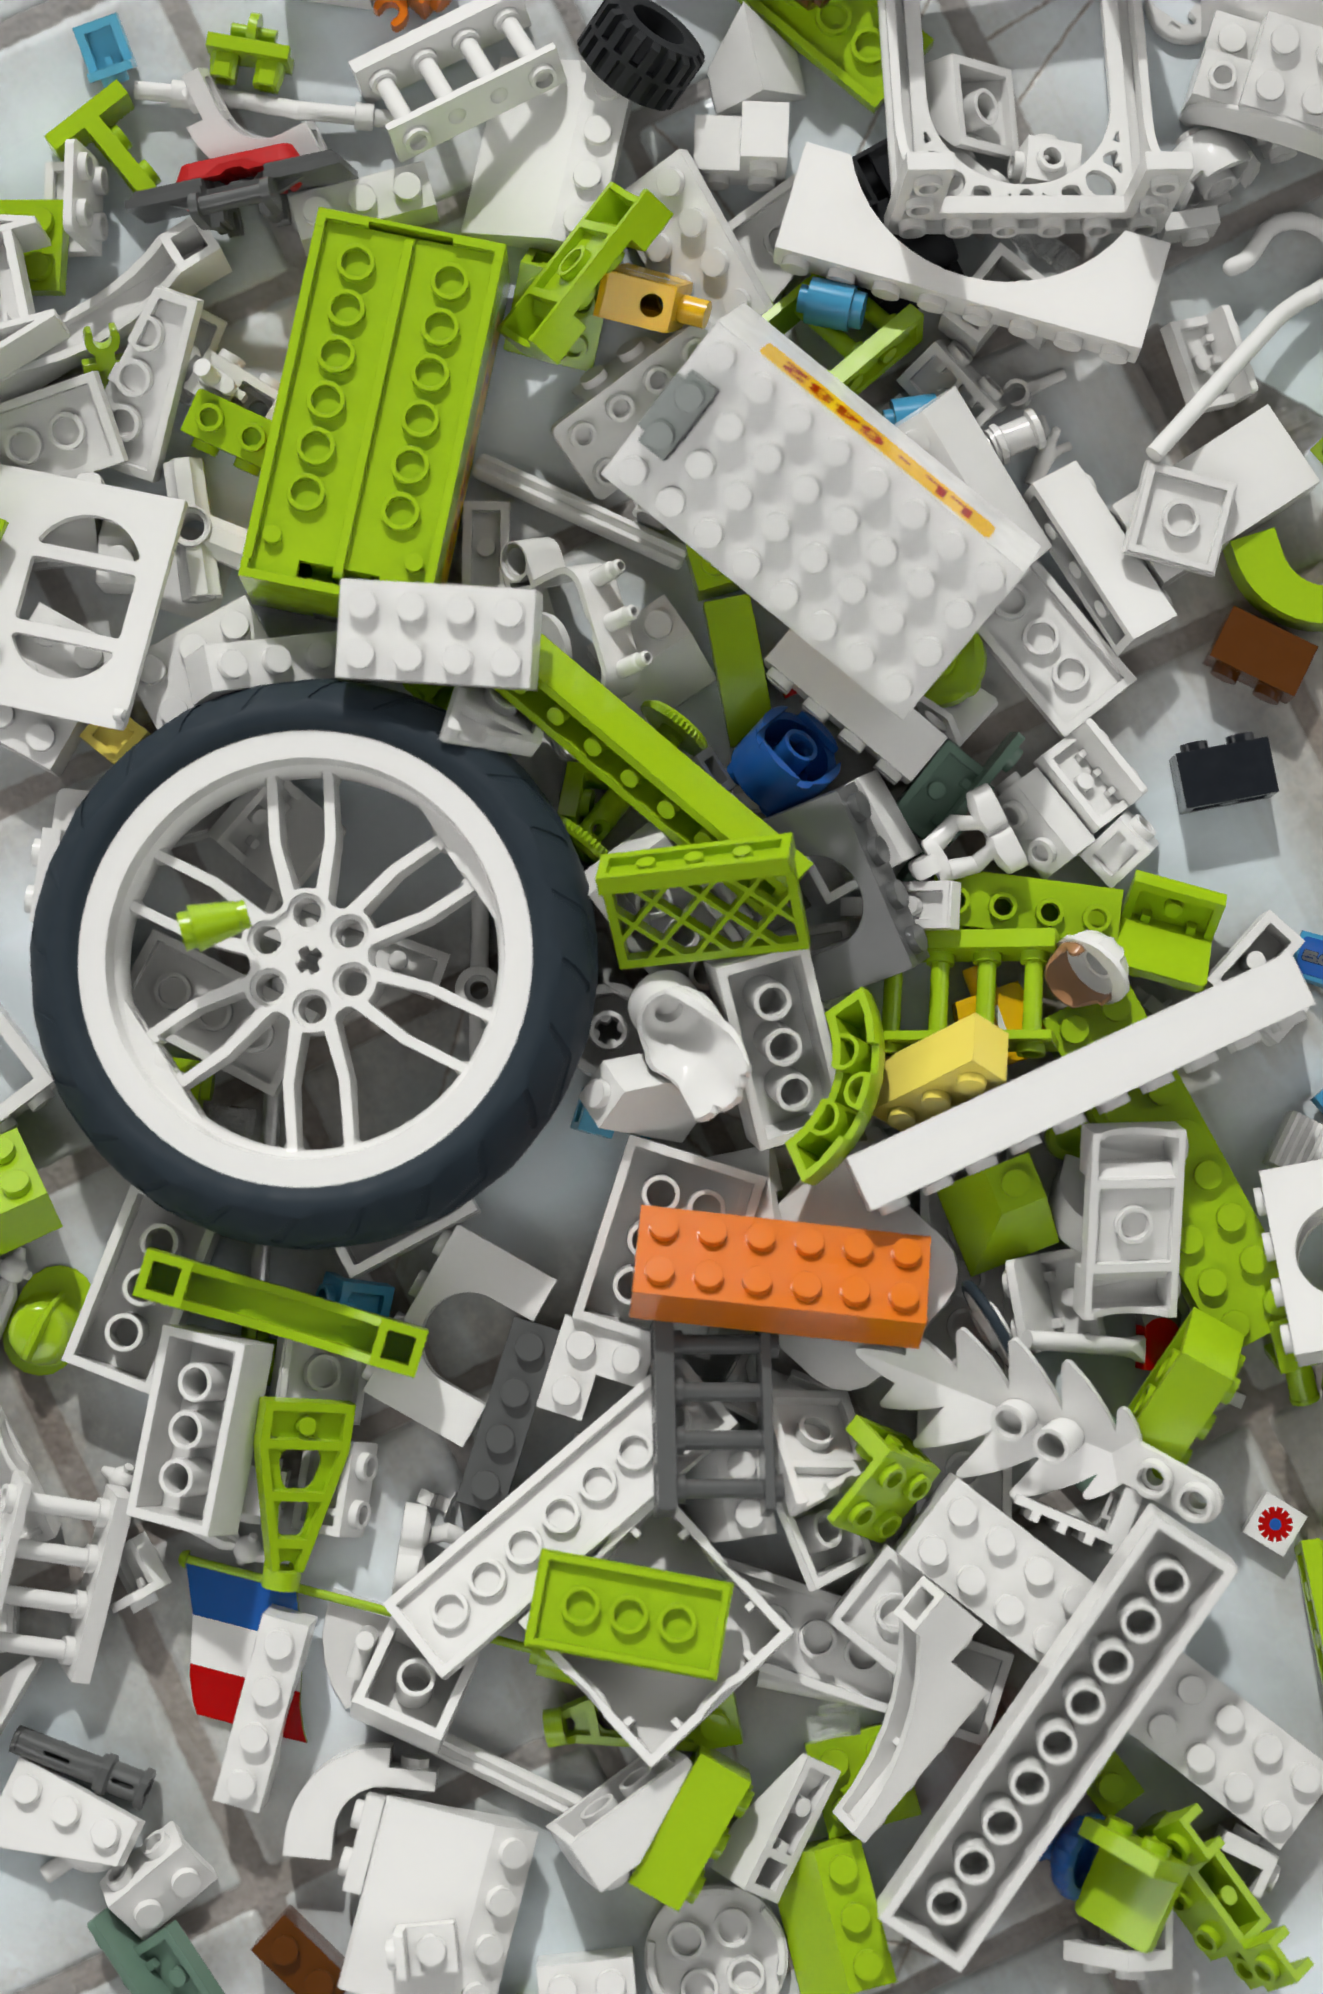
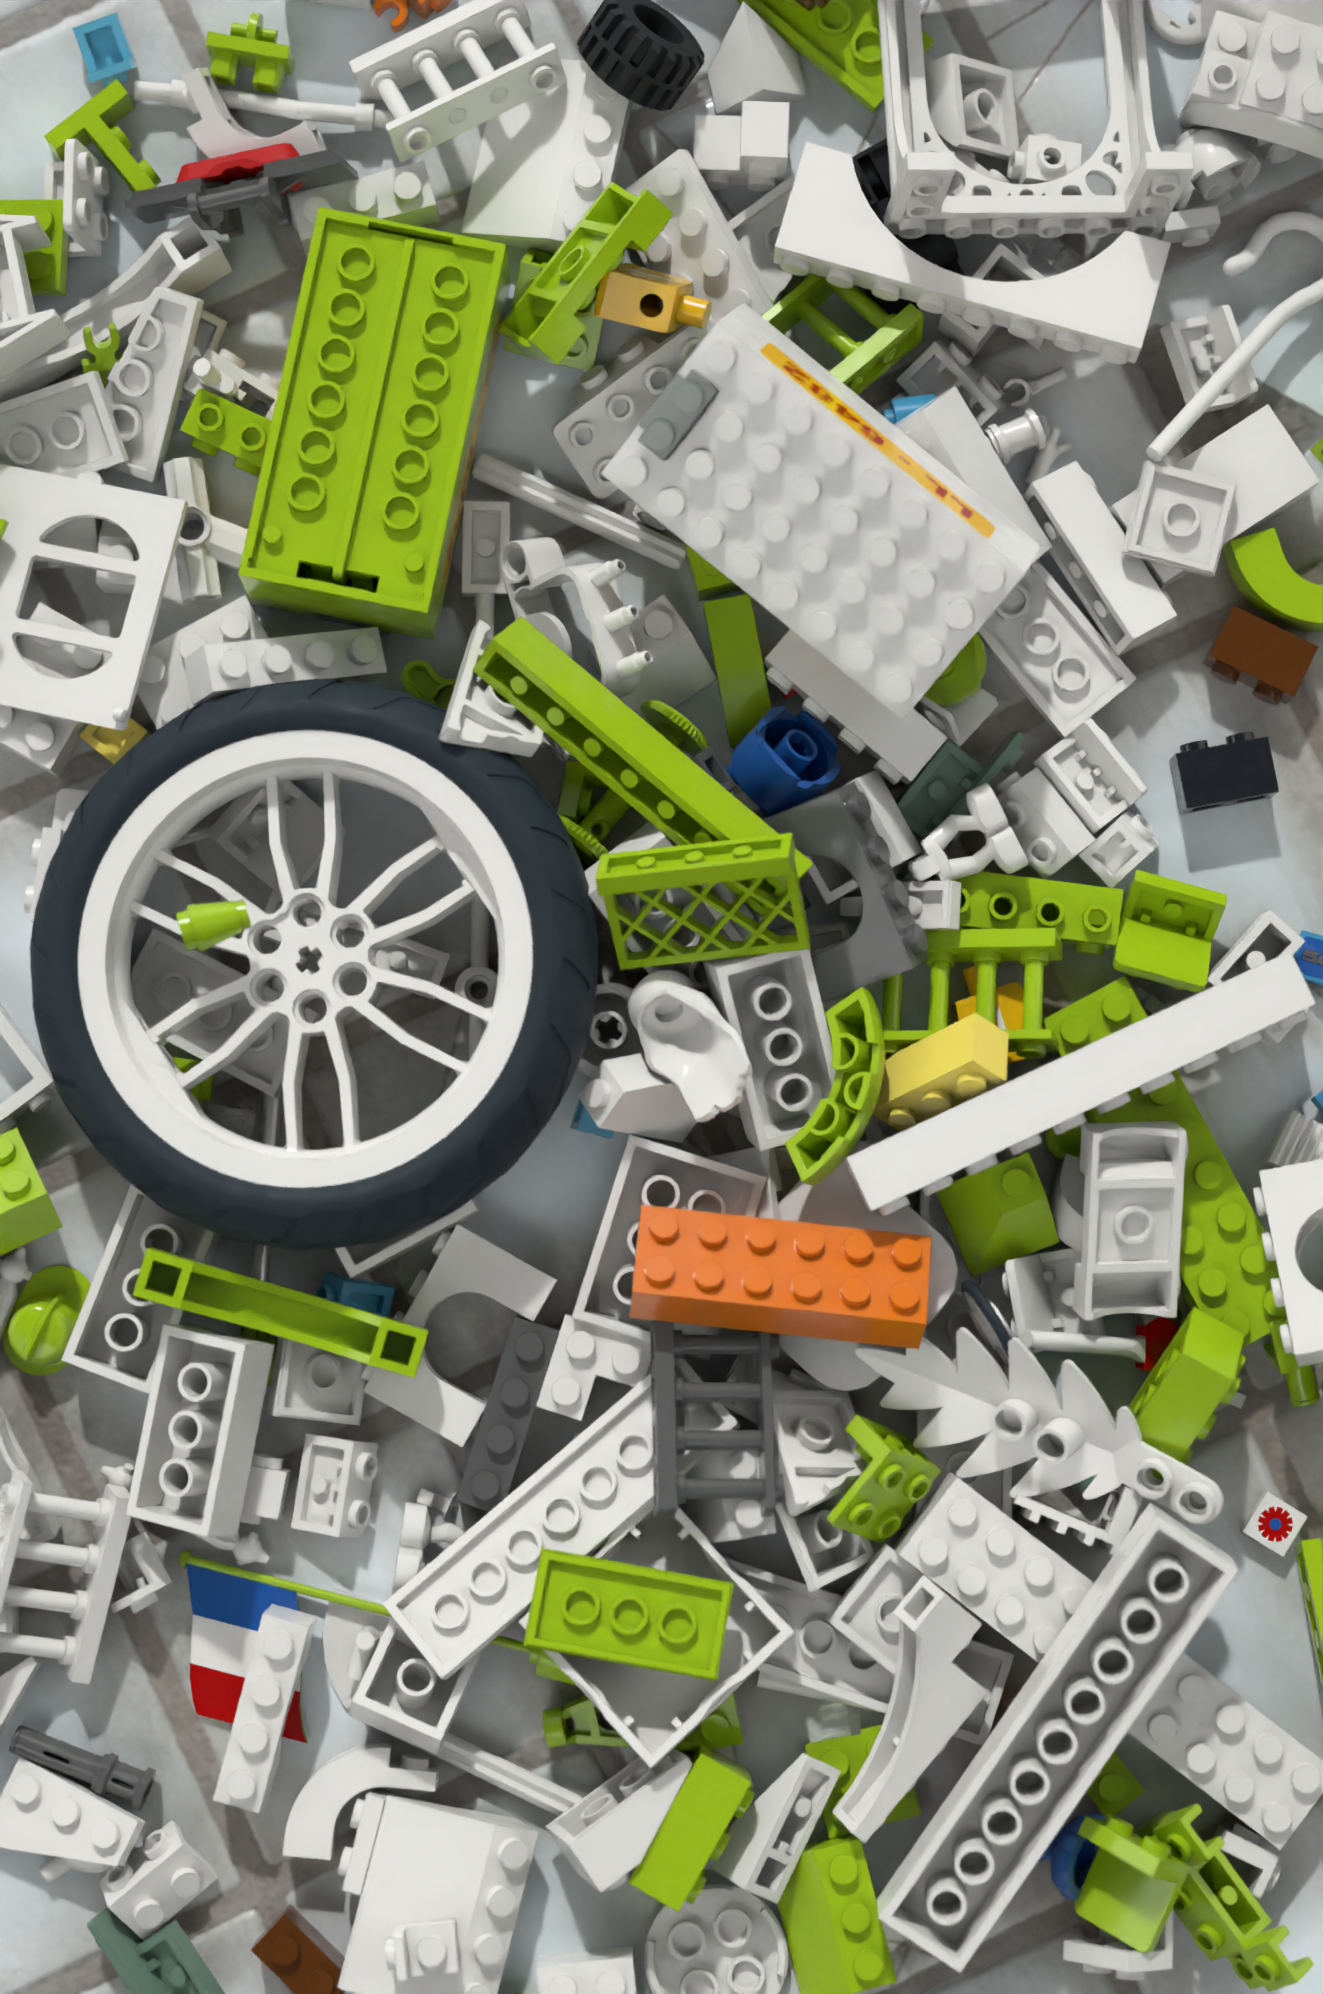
lime plate [253,1396,356,1592] -> none
white brick [335,578,543,691] -> none
dark azure brick [796,276,868,332] -> none
piece [1045,930,1130,1008] -> none

